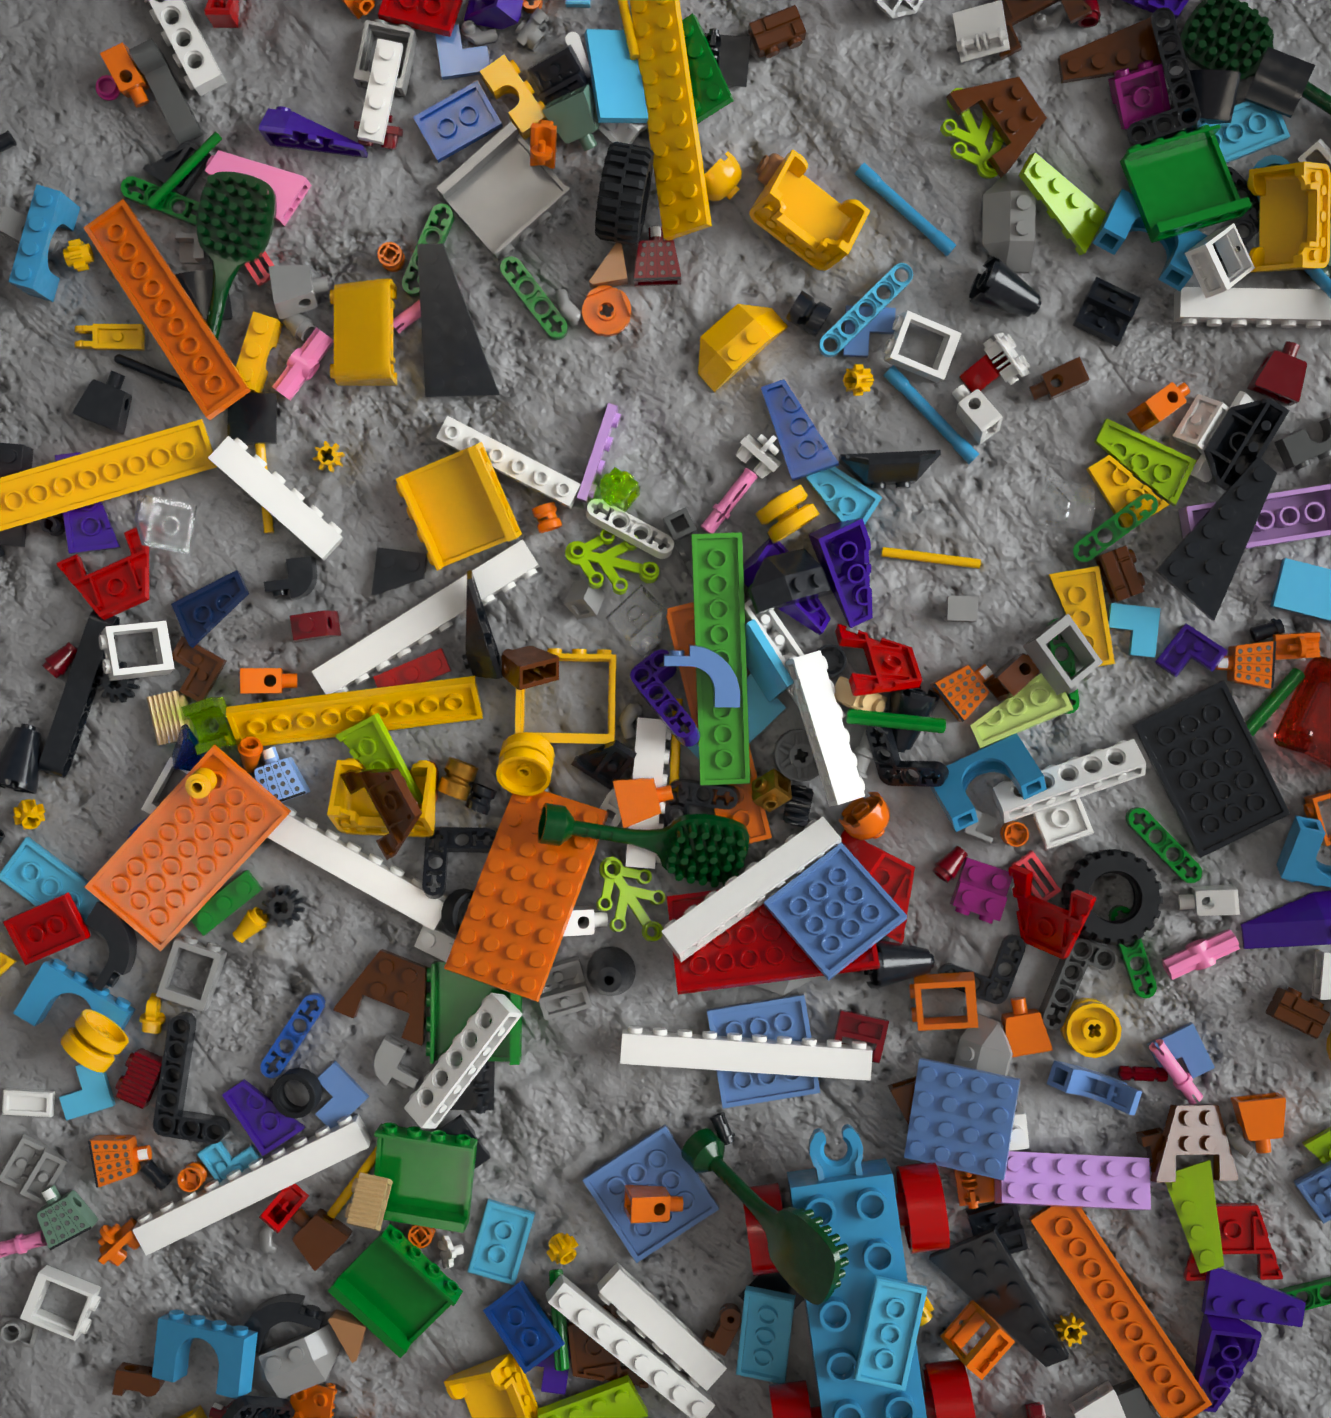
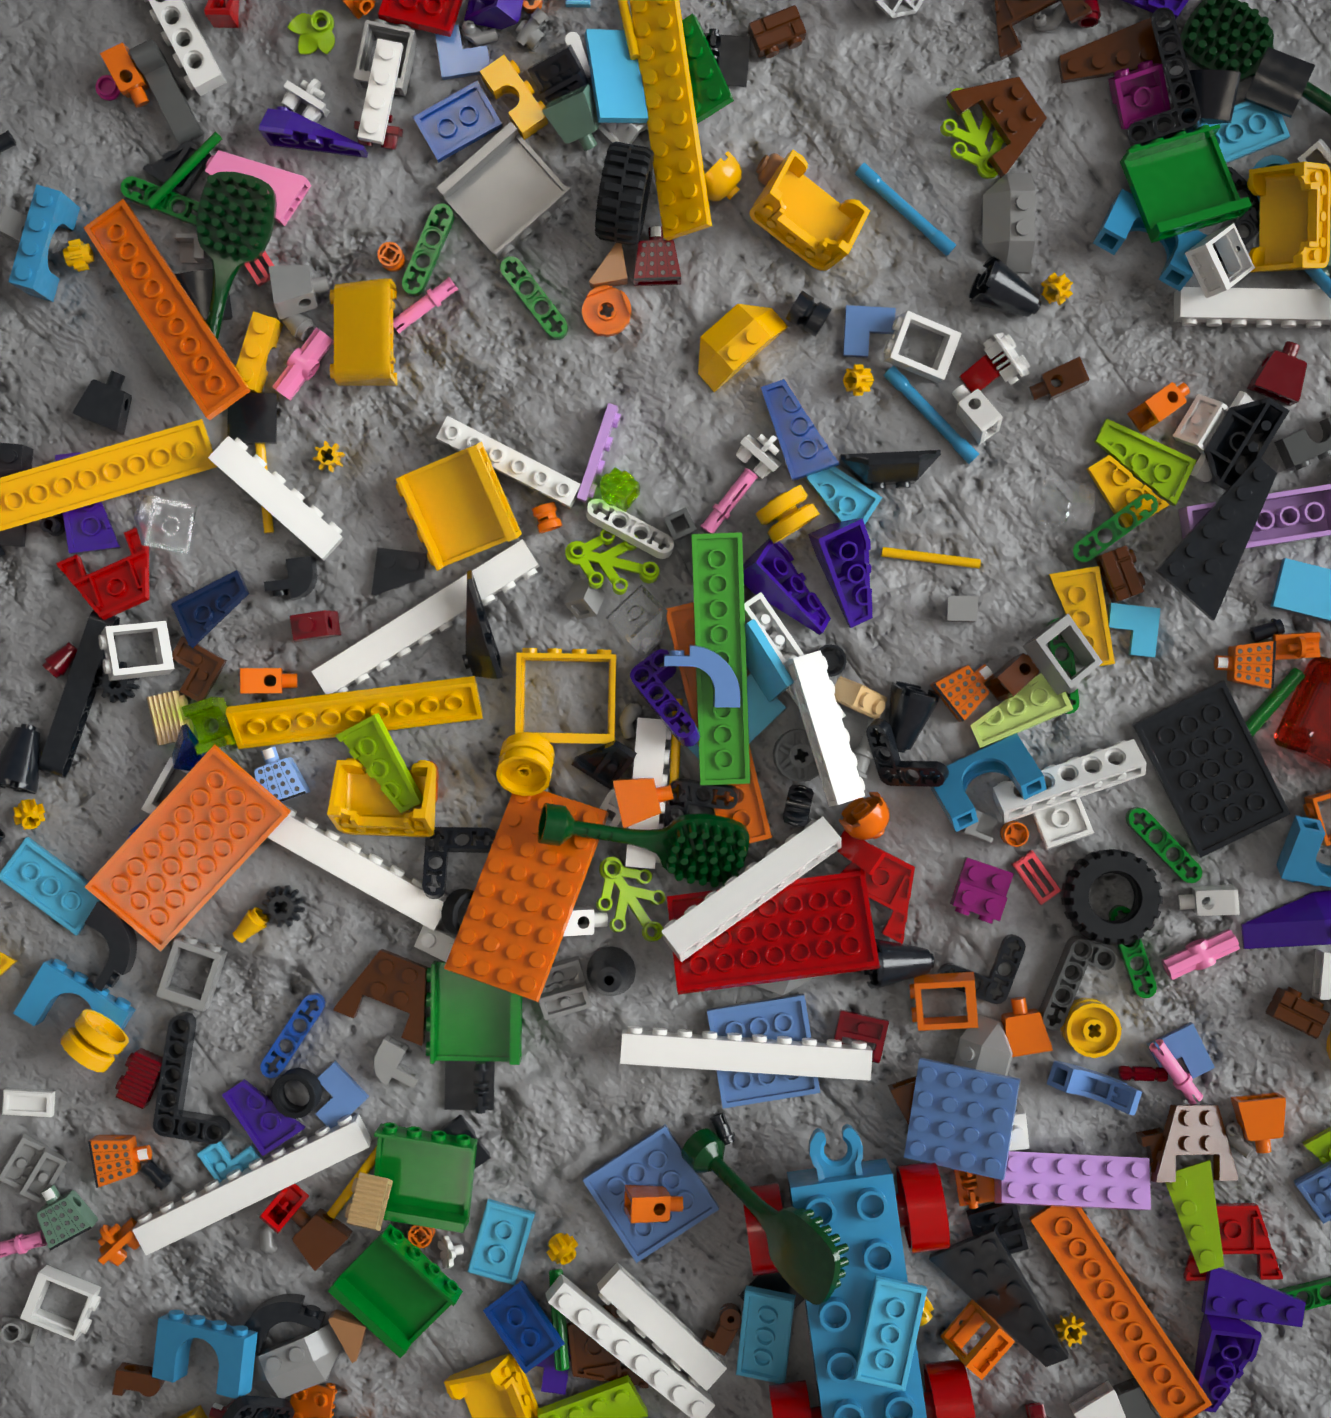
red plate [3,892,91,966] -> none
medium azure tile [59,1064,116,1121] -> none
yellow hinge [75,324,145,351] -> none
black piece [114,354,190,393] -> none
yellow piece [139,993,166,1034] -> none
orange wheel [177,1161,208,1192] -> none
yellow brick [185,768,217,799] -> none
green plate [191,870,263,936] -> none
orange cone [238,737,263,773] -> none
reddish brown wing [340,768,422,860] -> none
red plate [373,648,452,688] -> none
white brick [404,993,522,1129] -> none
black wing [417,243,500,397] -> none
pearl gold wheel [436,757,479,801] -> none
black wheel [465,783,497,815] -> none
reddish brown torso [501,646,559,690] -> none
orange hips [530,120,557,169] -> none
light grey arm [555,289,582,325] -> none
black wedge [748,548,833,614] -> none
pearl gold brick [752,768,792,812] -> none
medium blue plate [764,842,907,981] -> none
medium azure beam [819,263,913,358] -> none
red wing [835,624,922,696] -> none
green axle [846,709,946,733] -> none
dark red cone [932,846,968,883] -> none
white hinge [952,0,1010,63] -> none
red wing [1008,864,1096,959] -> none
lime wing [1019,153,1107,256] -> none
black slope [1073,277,1141,347] -> none
dark purple tile [1155,623,1228,677] -> none
none -> white hips [281,79,330,122]
none -> lime plate [288,10,335,55]
none -> yellow gear [1041,272,1073,305]

